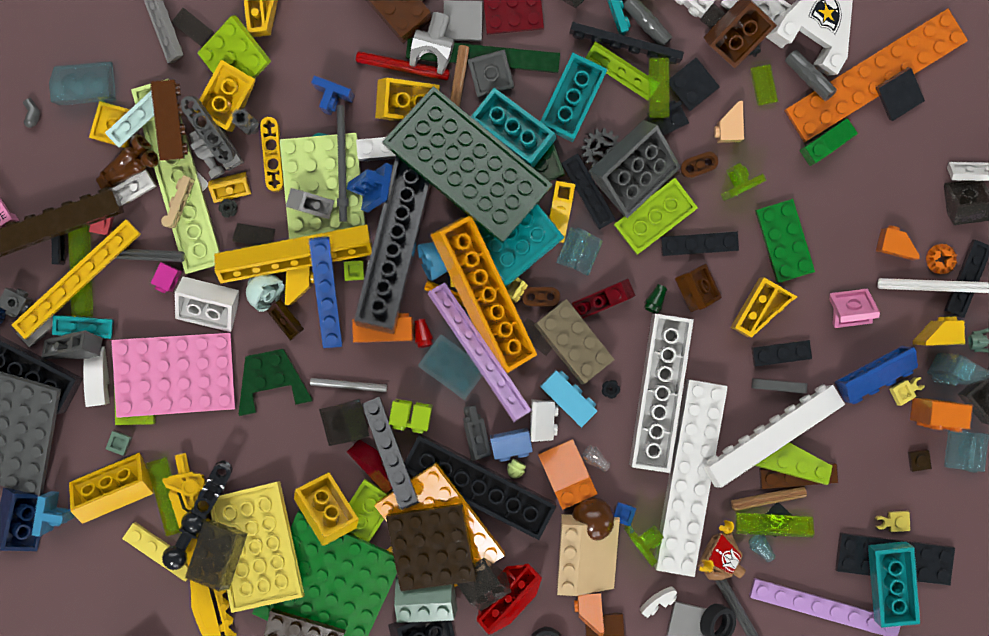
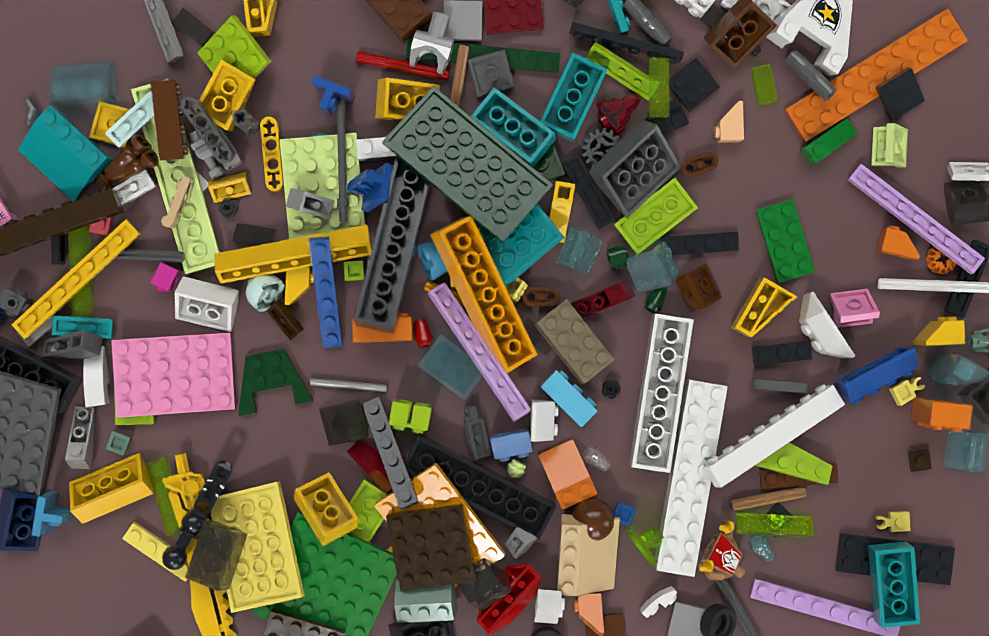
clear neon green bracket [721,163,767,201] -> none
none -> teal slope [18,105,113,202]
none -> light grey slope [65,406,95,469]
none -> light grey slope [505,527,537,559]
none -> white brick [534,589,565,624]
none -> dark red rock [596,94,641,135]
none -> dark green plate [606,245,629,270]
none -> clear light blue bracket [626,241,679,292]
none -> white wedge [799,291,855,359]
none -> lavender plate [848,164,985,274]
none -> yellowish green bracket [872,123,908,168]

